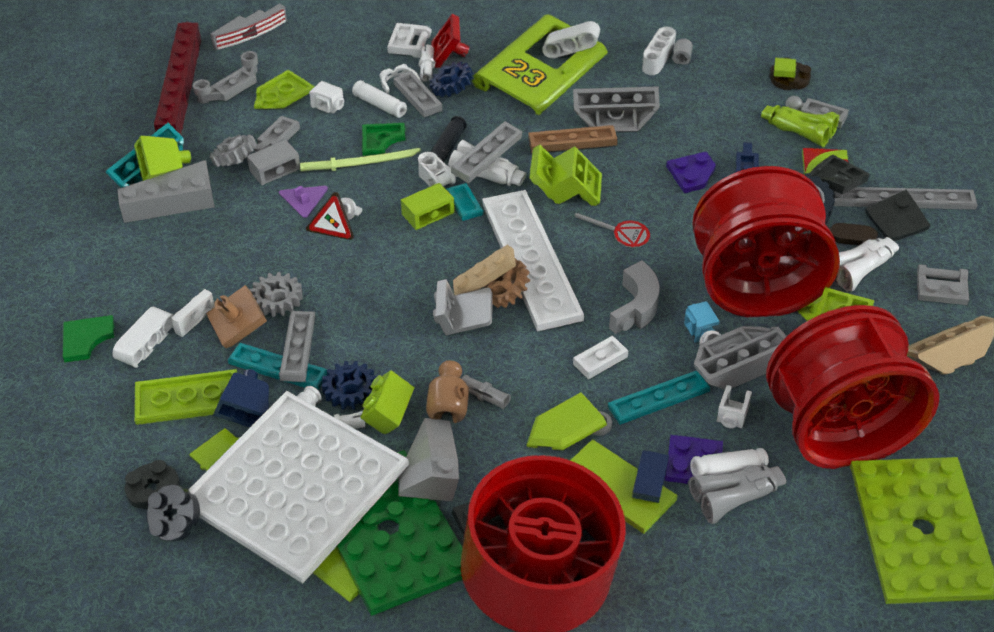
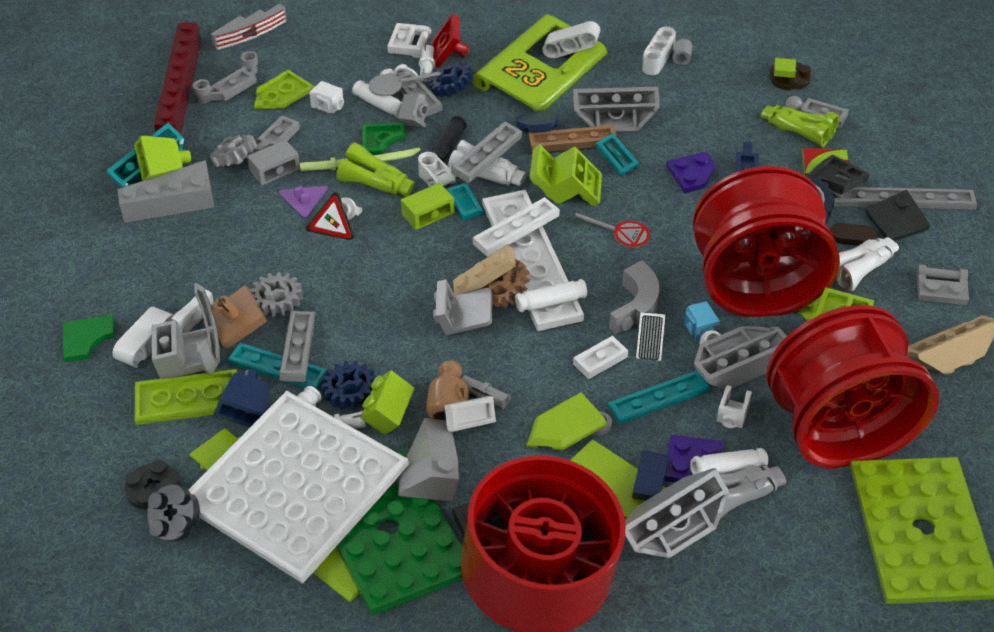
none -> light grey piece [152,283,220,379]
none -> lime piece [337,142,415,197]
none -> light grey piece [369,72,440,96]
none -> light grey brick [397,93,429,128]
none -> white tile [445,396,496,432]
none -> white plate [473,197,560,257]
none -> white axle [515,279,587,312]
none -> dark blue tile [516,111,559,133]
none -> teal tile [595,133,639,177]
none -> light grey wedge [625,468,730,558]
none -> sticker [636,312,665,361]

